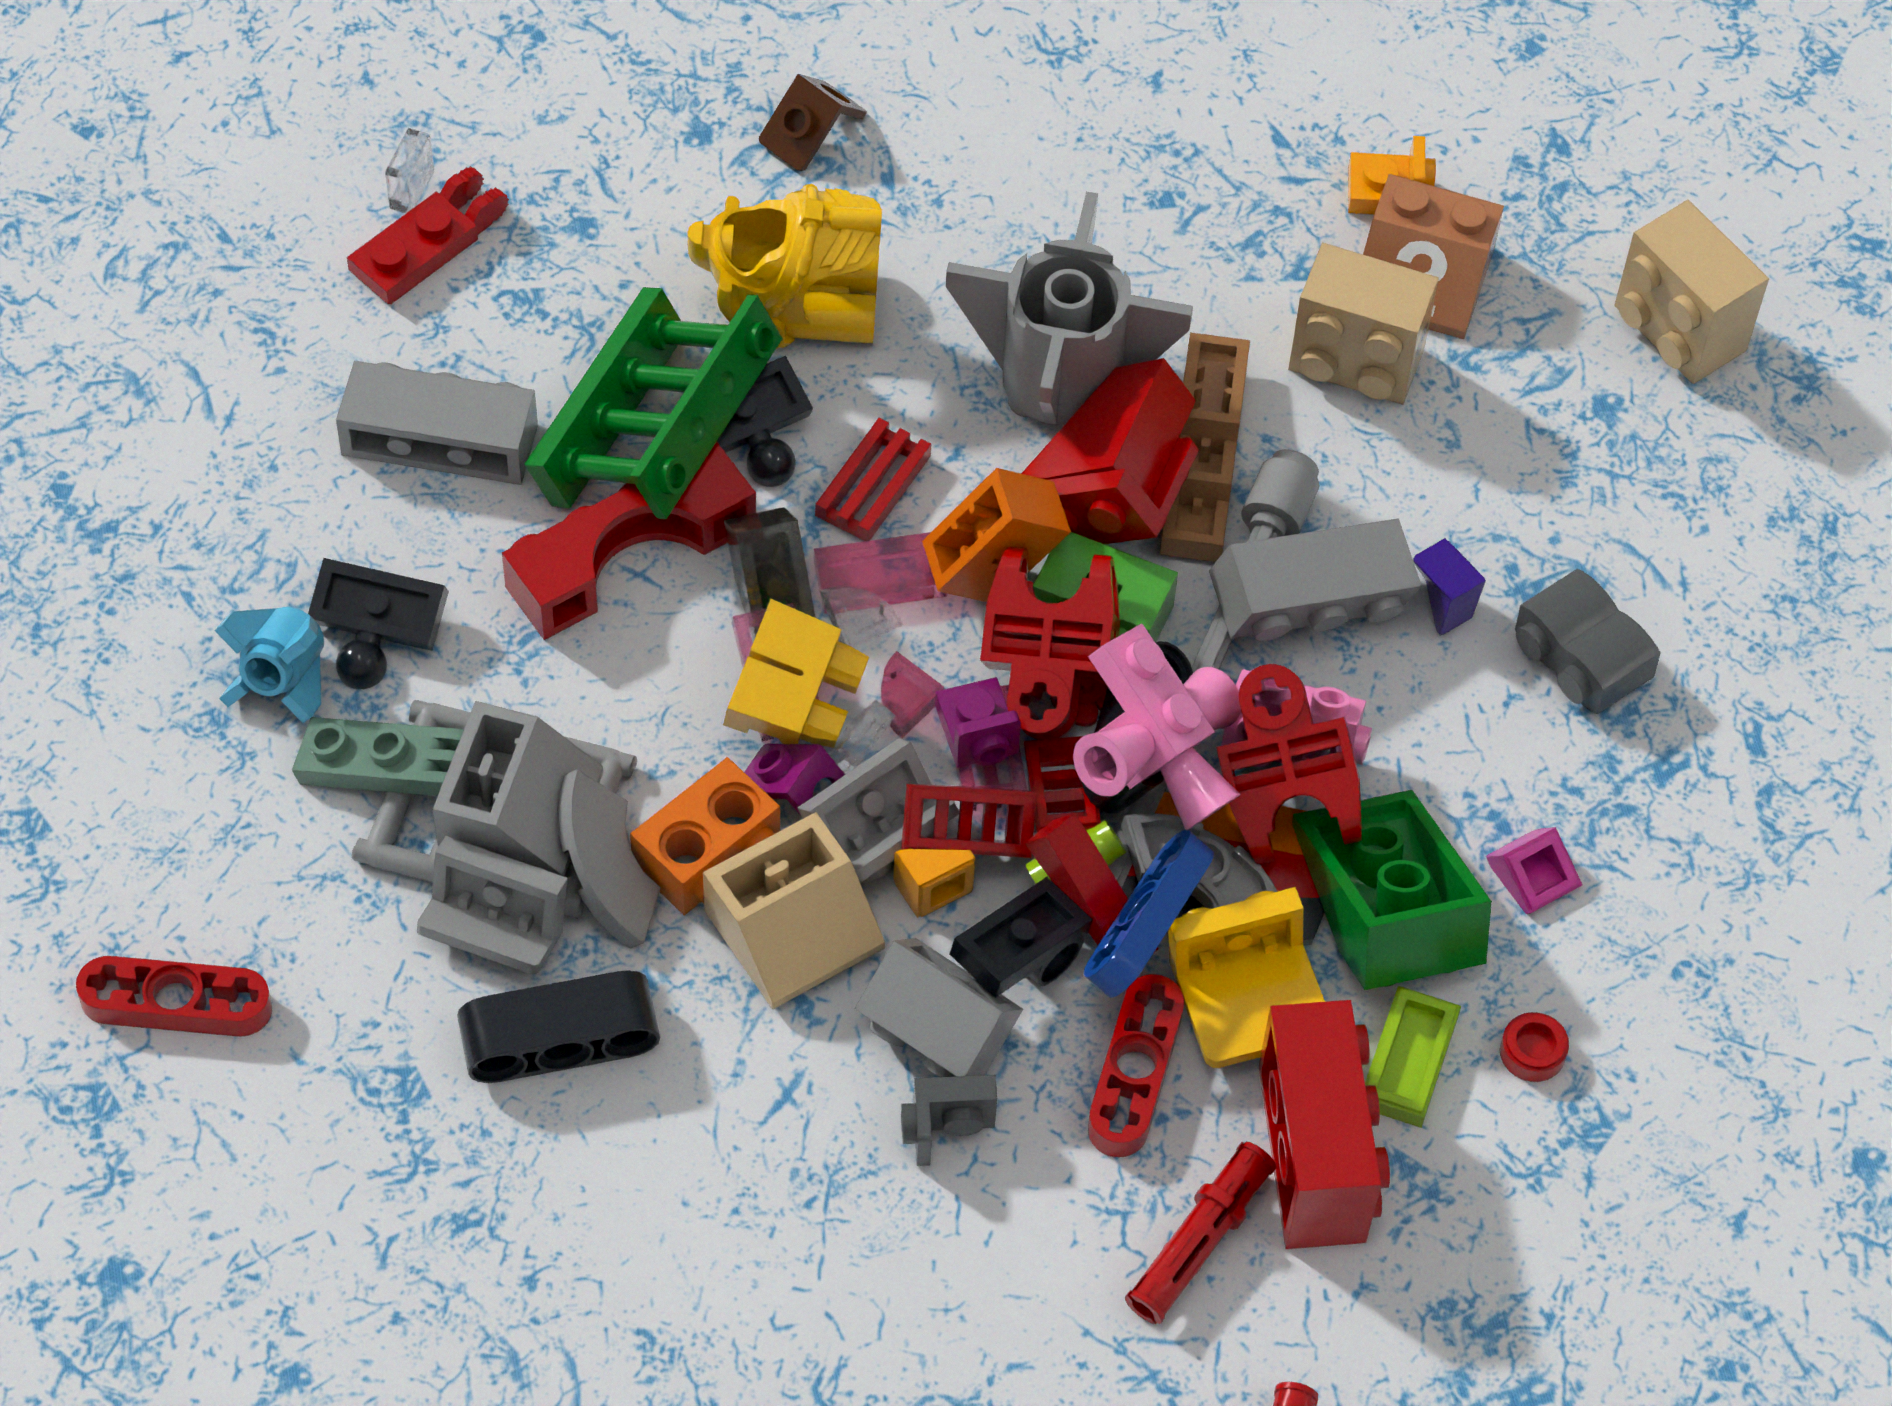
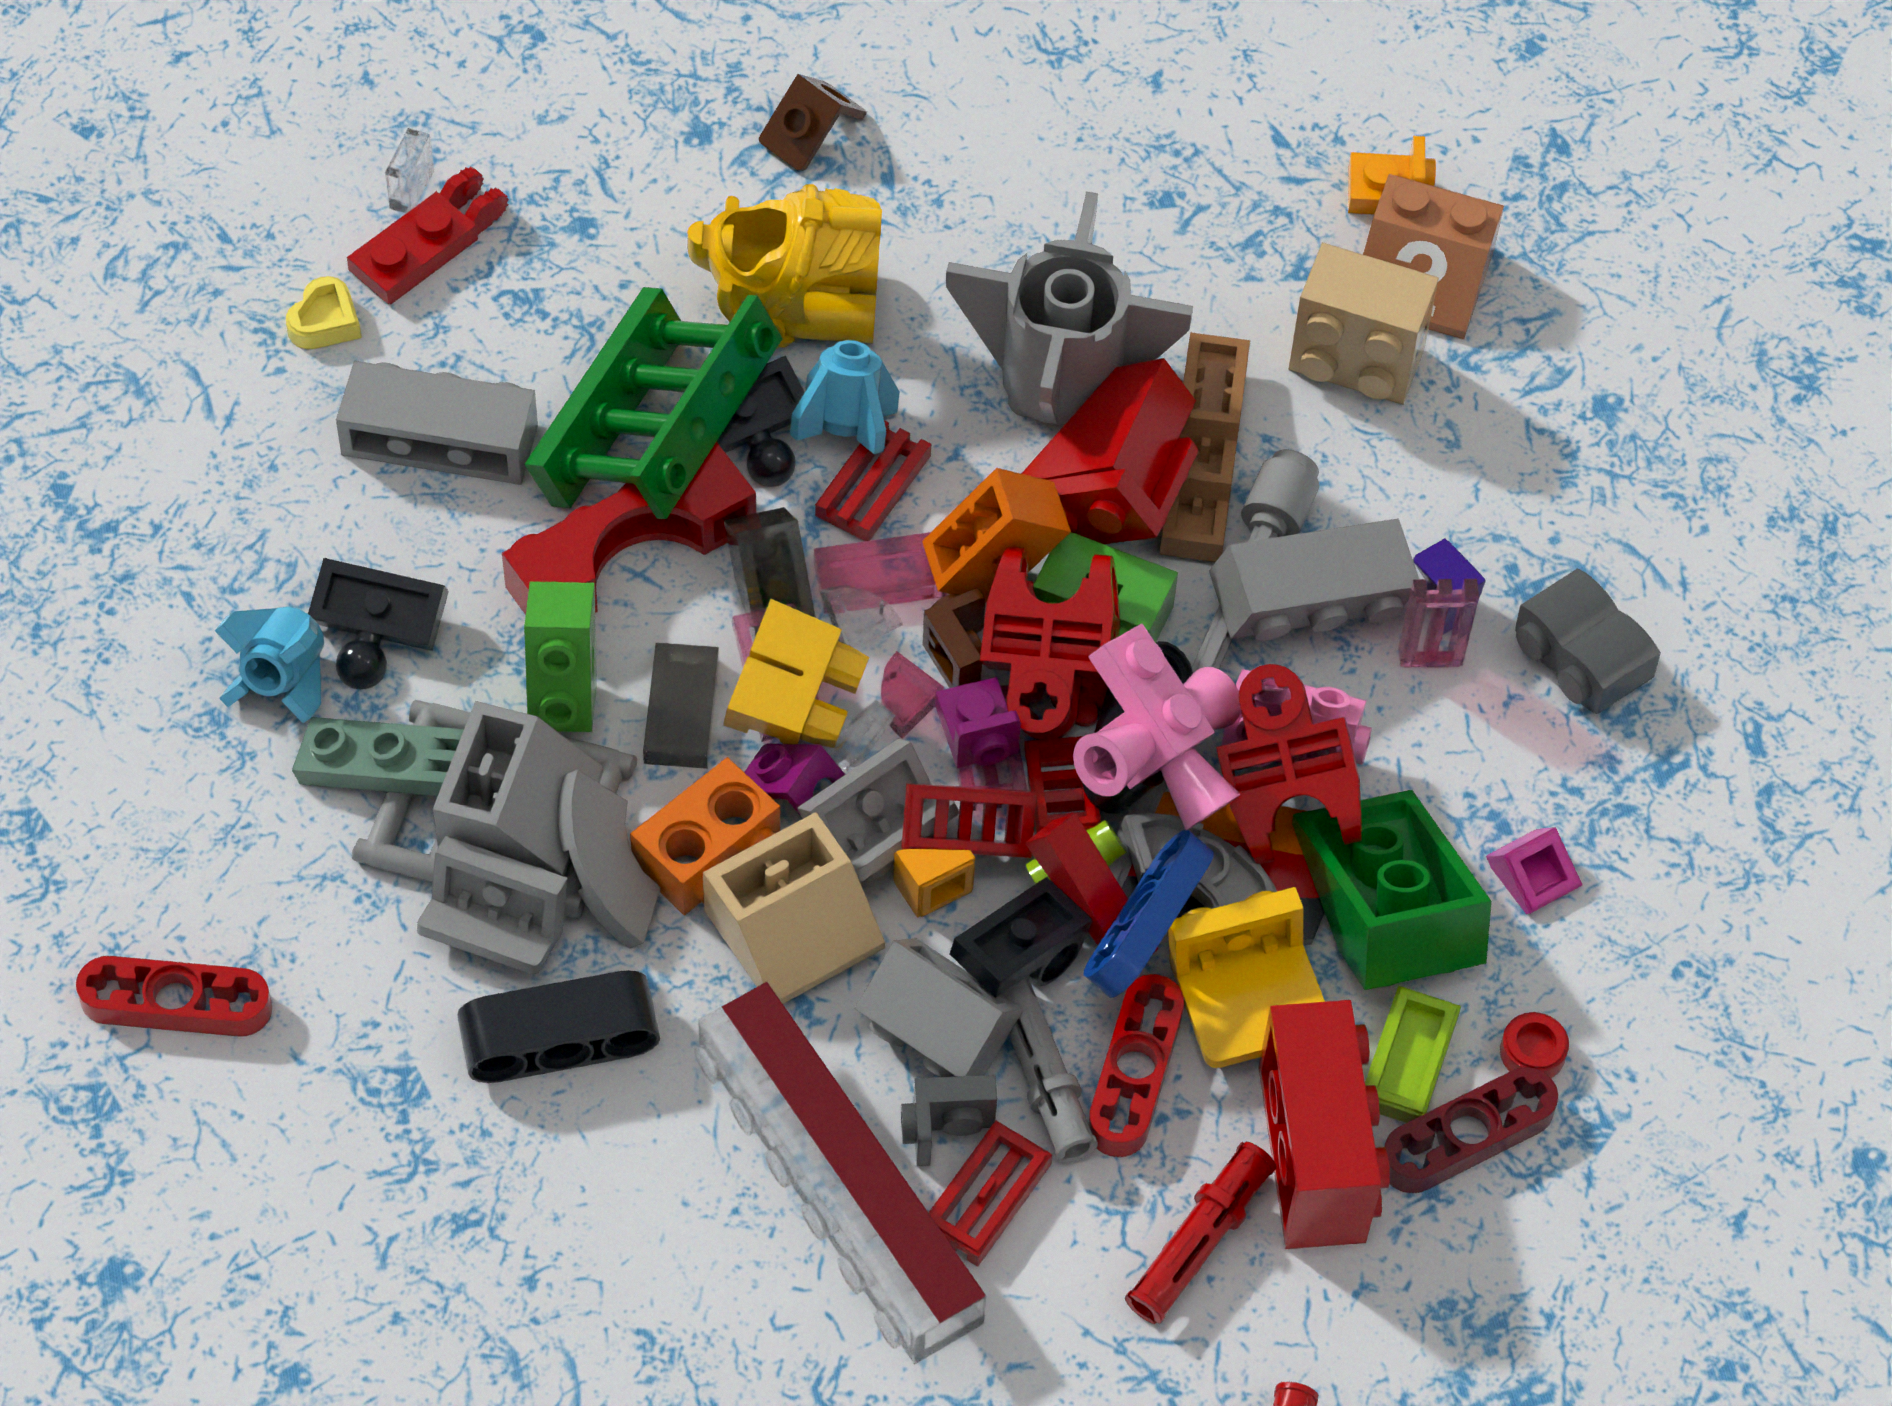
tan brick [1614,199,1769,384] -> none
none -> light yellow tile [286,276,362,349]
none -> bright green brick [524,581,597,732]
none -> clear smoke tile [643,643,719,769]
none -> brick [694,982,986,1365]
none -> medium azure brick [790,340,900,454]
none -> reddish brown bracket [922,588,986,688]
none -> red tile [928,1120,1053,1267]
none -> light grey pin [1002,975,1098,1163]
none -> dark red beam [1384,1067,1558,1193]
none -> clear pink tile [1398,579,1479,667]

